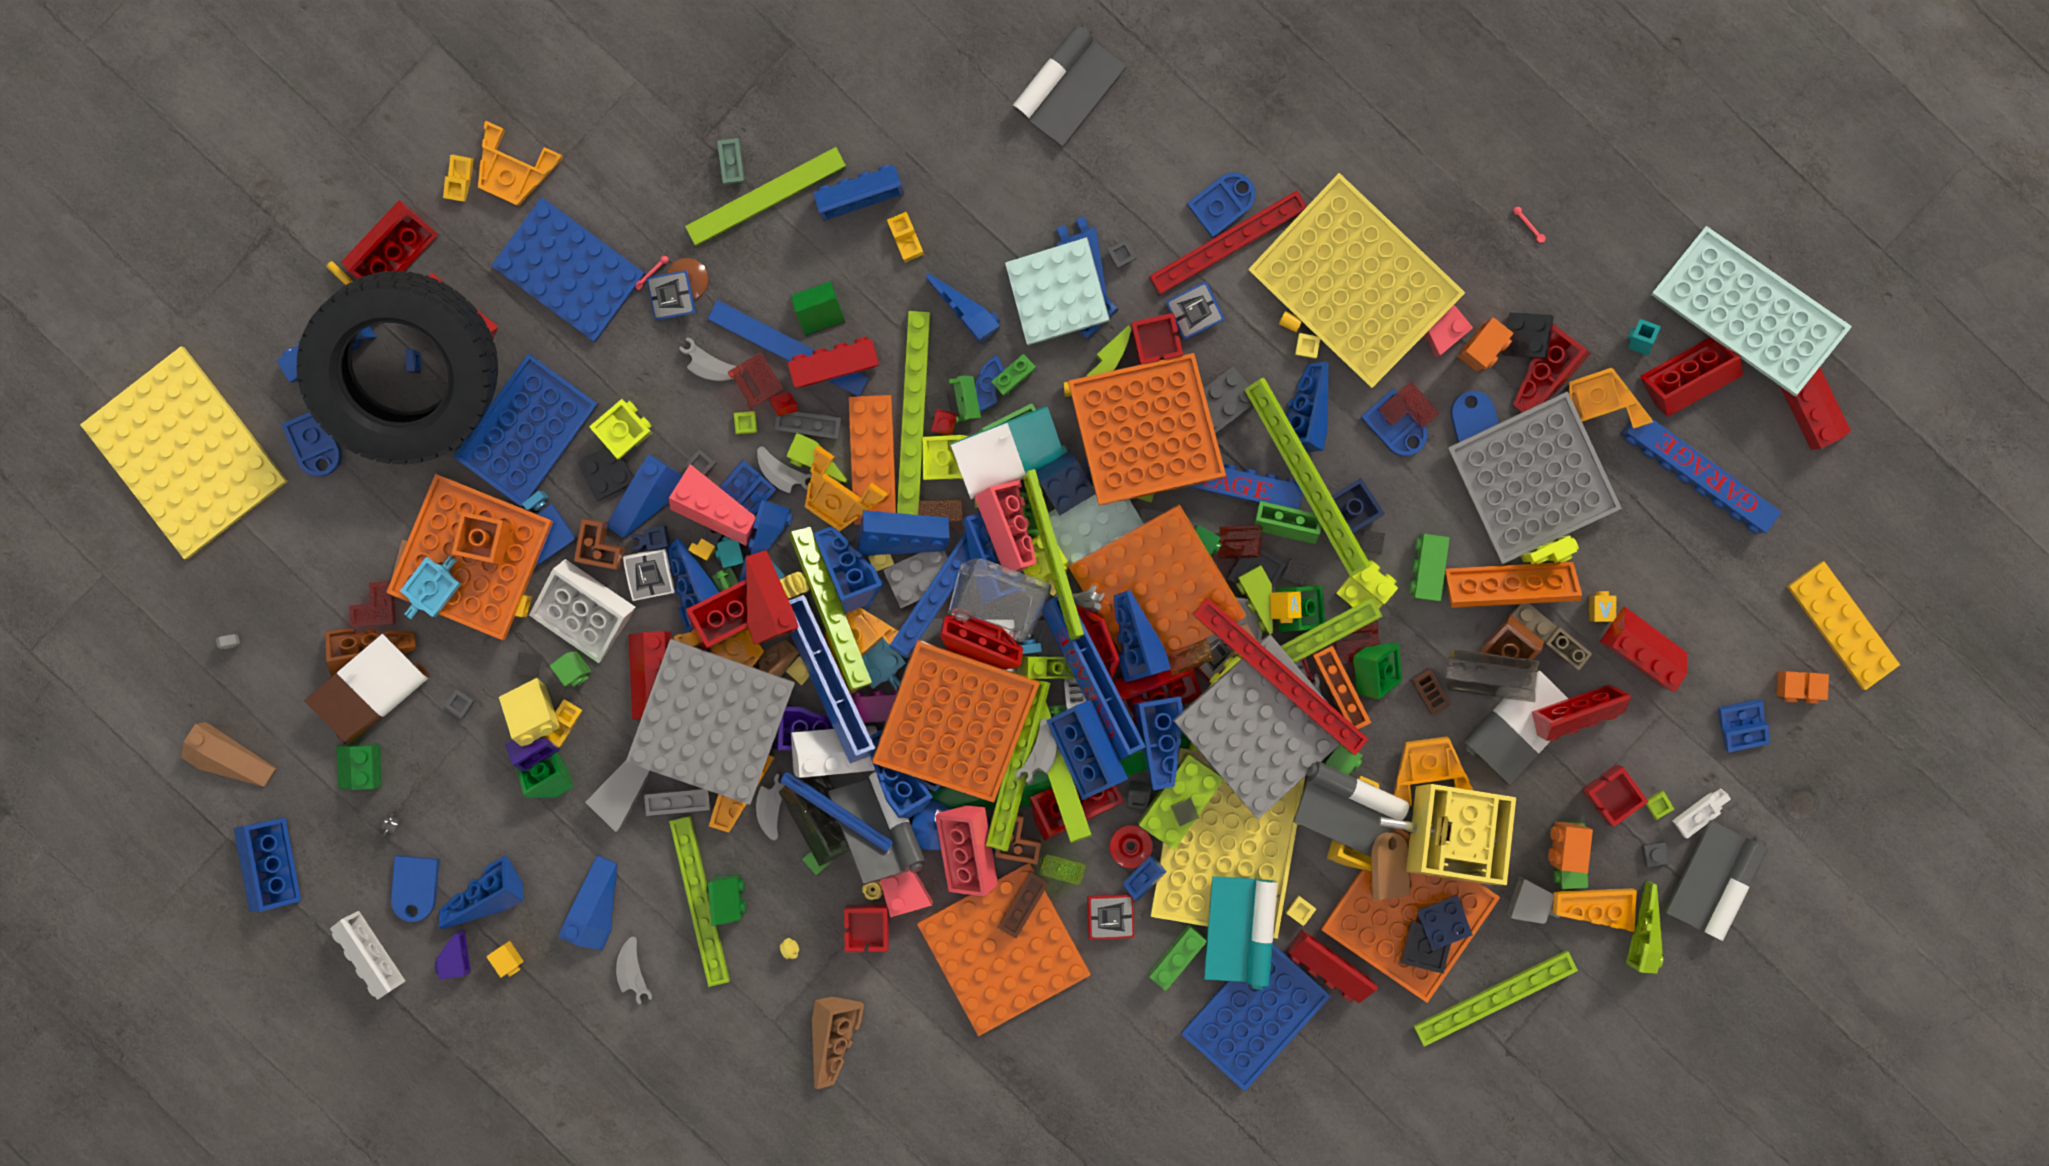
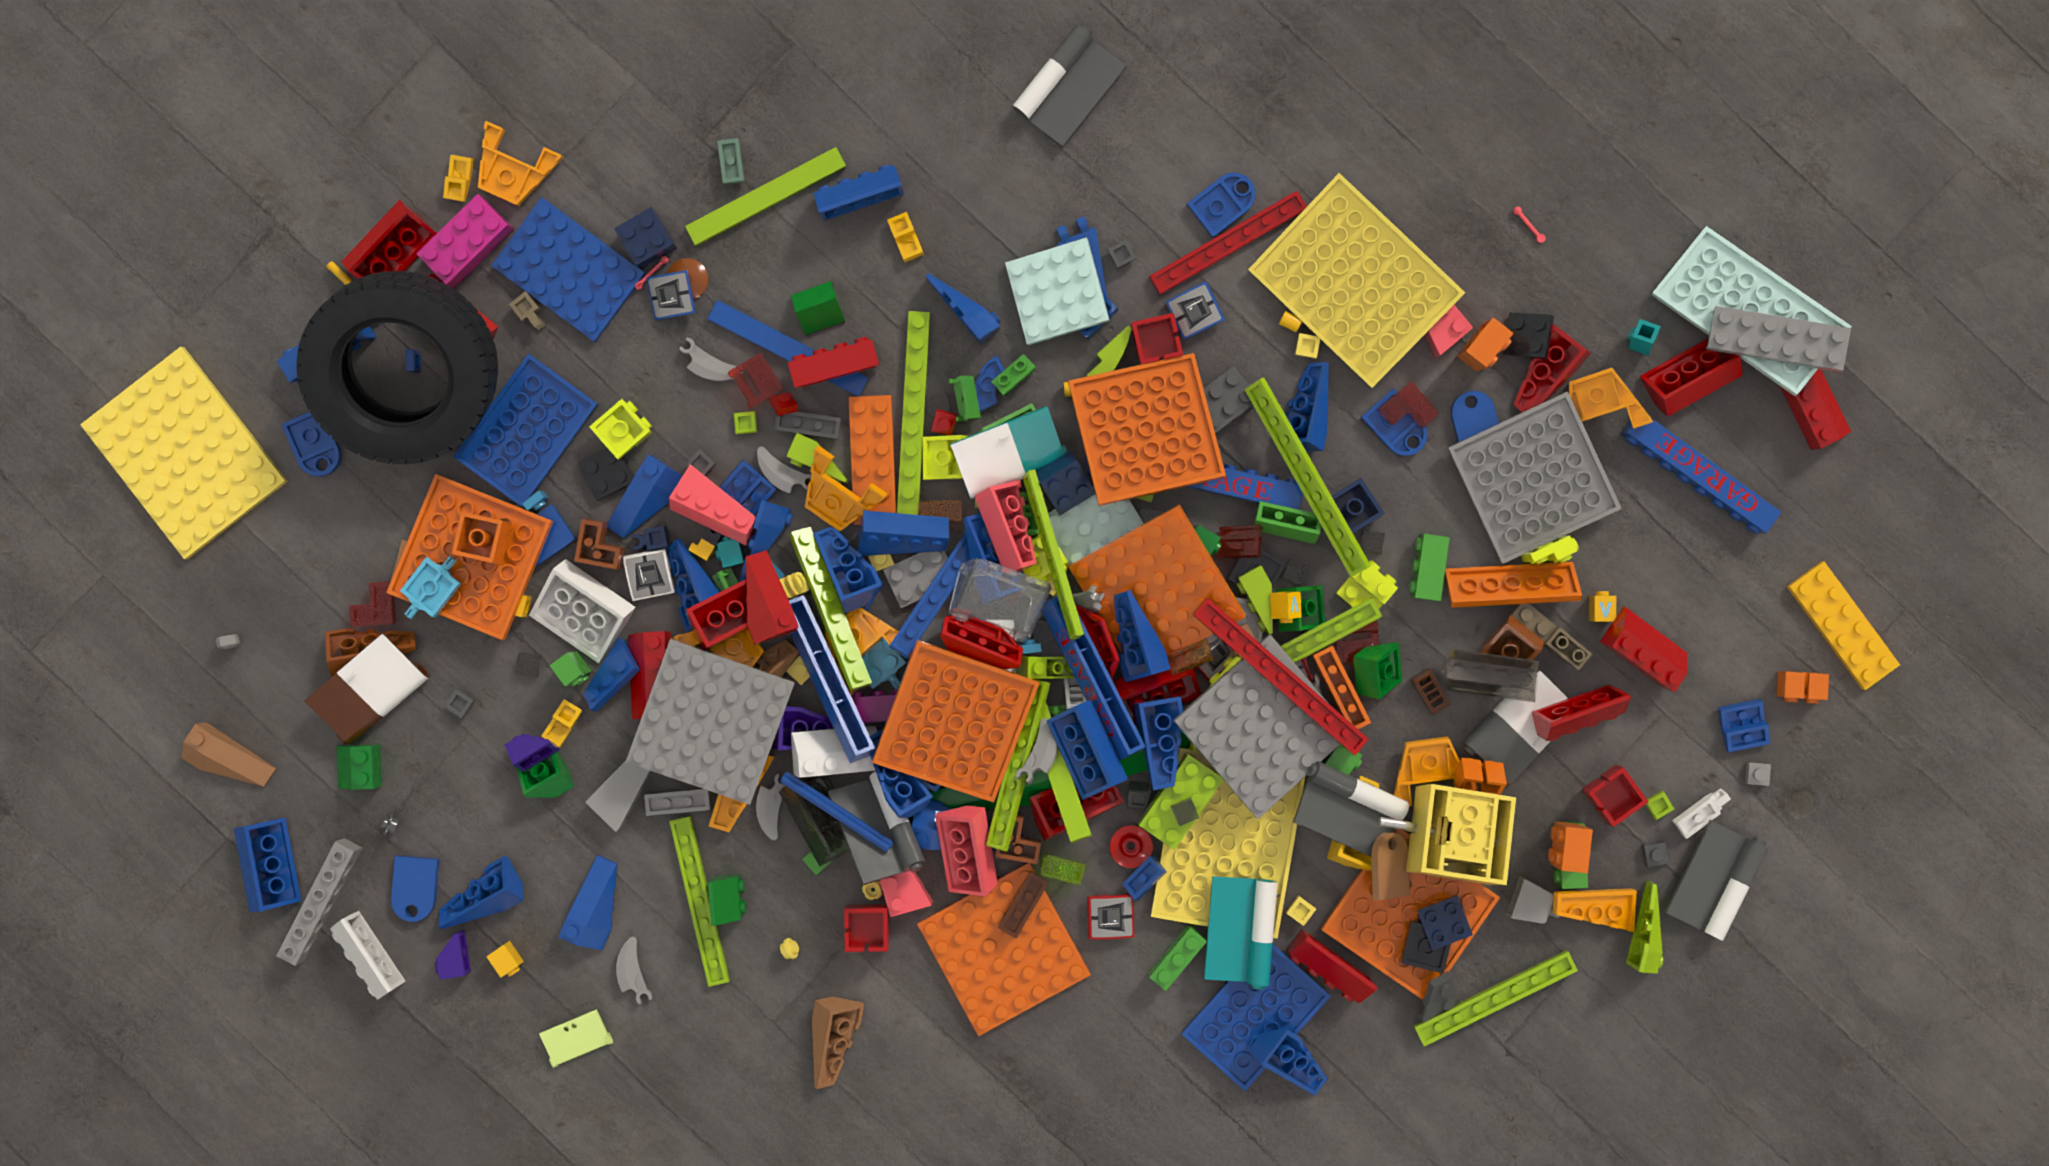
light yellow brick [499,678,560,747] -> none
none -> light grey brick [276,838,363,966]
none -> dark pink brick [417,194,514,288]
none -> dark tan plate [509,291,546,331]
none -> yellowish green door [539,1009,613,1068]
none -> blue wing [583,638,640,712]
none -> dark blue brick [614,207,677,269]
none -> blue wedge [1248,1028,1328,1095]
none -> dark grey wing [1418,971,1458,1023]
none -> orange piece [1455,758,1507,795]
none -> light grey plate [1706,306,1851,372]
none -> light grey plate [1745,762,1771,786]

